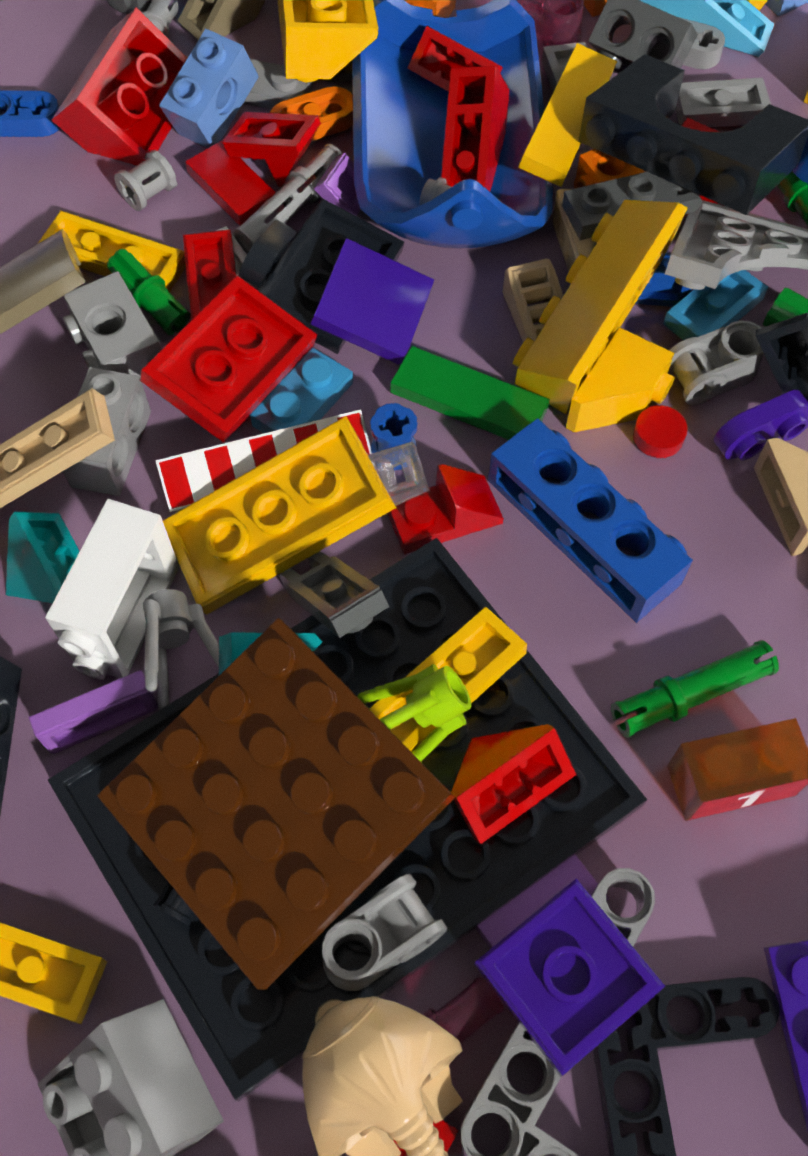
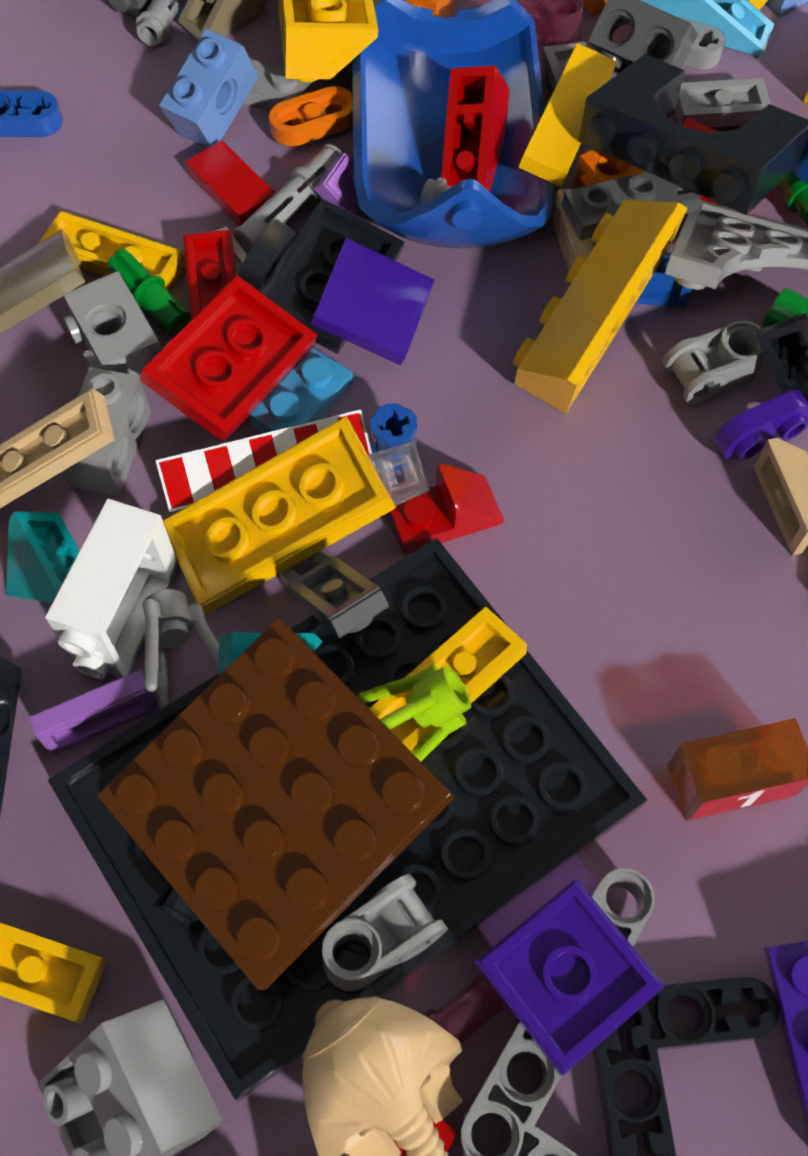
red slope [52,7,187,166] -> none
light grey bush [114,150,177,211] -> none
red slope [222,112,321,187] -> none
green tile [390,346,550,440] -> none
red slope [407,26,503,92] -> none
red slope [451,724,576,844] -> none
blue brick [488,418,693,623] -> none
tan slope [502,259,564,342] -> none
yellow slope [566,327,675,433] -> none
green pin [611,640,779,737] -> none
red tile [633,405,688,458] -> none
dark azure plate [663,270,768,340] -> none

